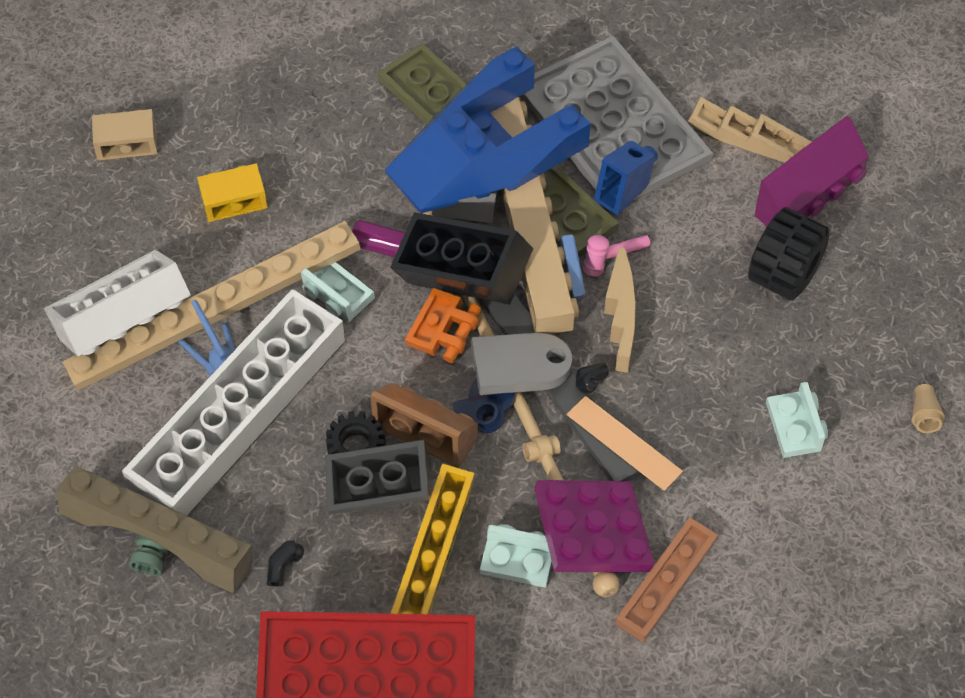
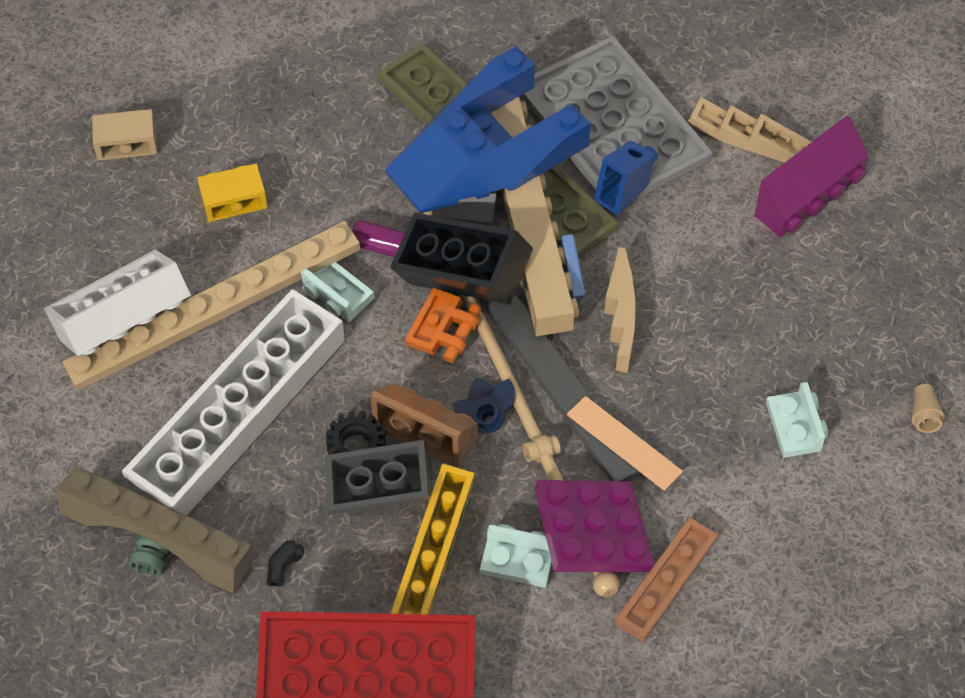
medium blue plant [178,300,236,376] -> none
light grey tile [471,333,572,395] -> none
black arm [576,363,609,394] -> none
bright pink piece [583,235,650,277] -> none
black wheel [748,207,830,301] -> none

